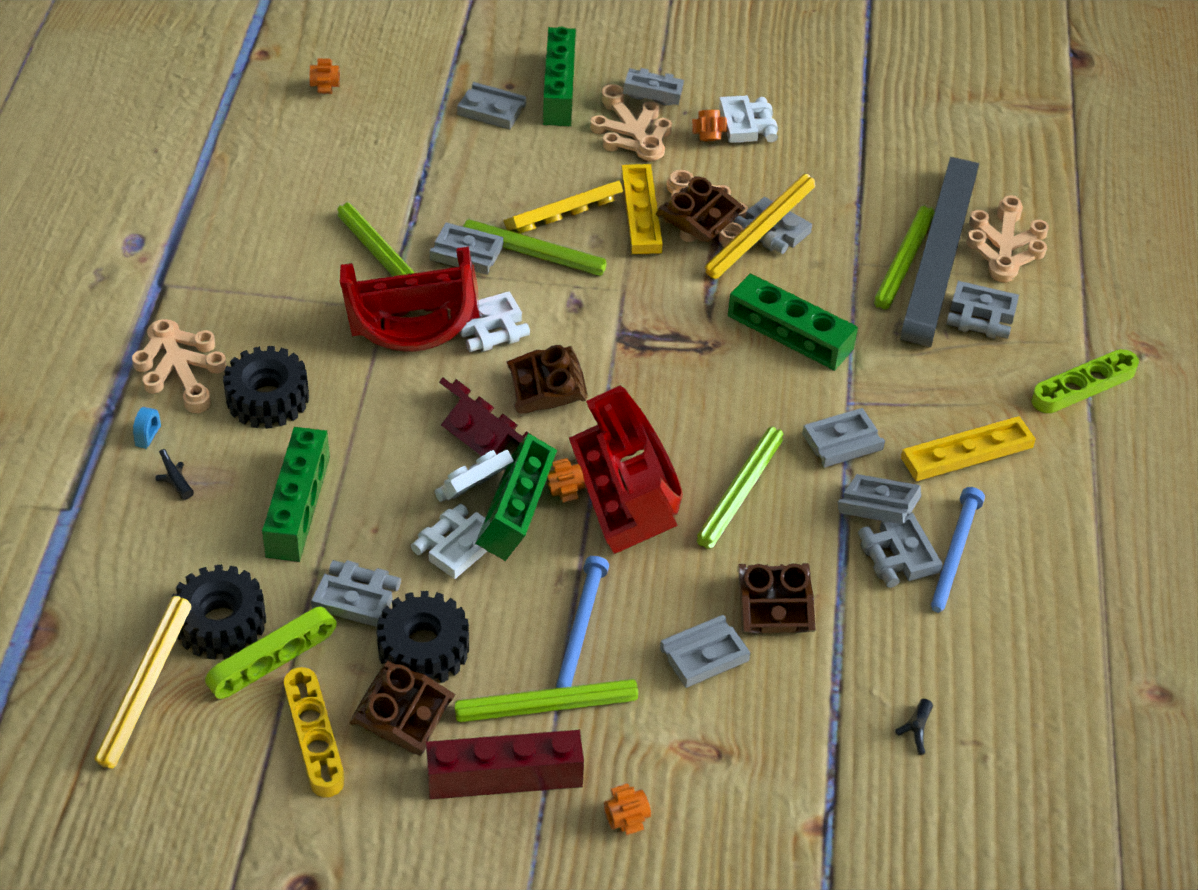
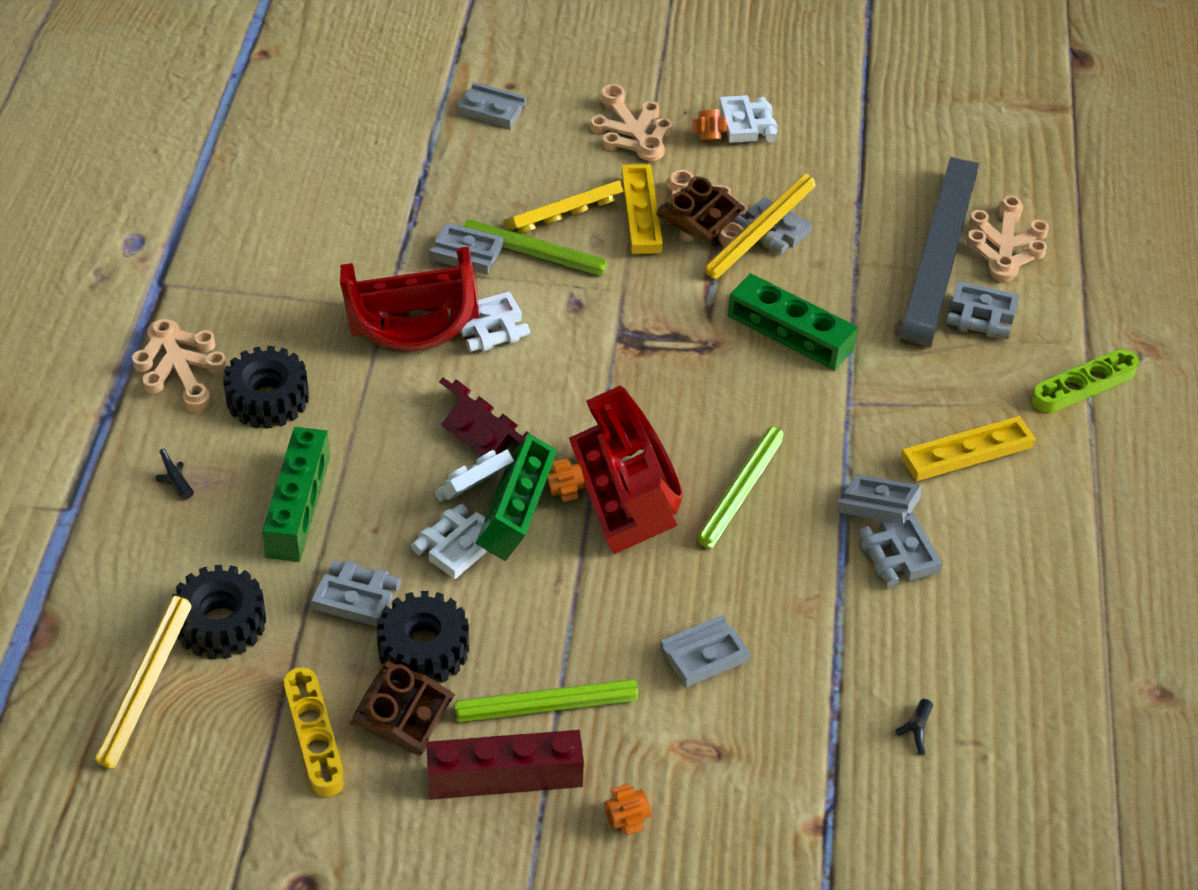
dark azure tile [133,407,161,449] -> none
lime beam [205,607,337,699] -> none
orange gear [309,58,340,94] -> none
lime axle [337,202,415,276] -> none
reddish brown slope [507,345,588,414] -> none
green brick [543,27,576,126] -> none
medium blue bar [556,556,609,688] -> none
light grey plate [623,68,684,105] -> none
reddish brown slope [737,563,816,634] -> none
light grey plate [802,408,885,468] -> none
lime axle [874,205,935,310] -> none
medium blue bar [931,487,985,613] -> none

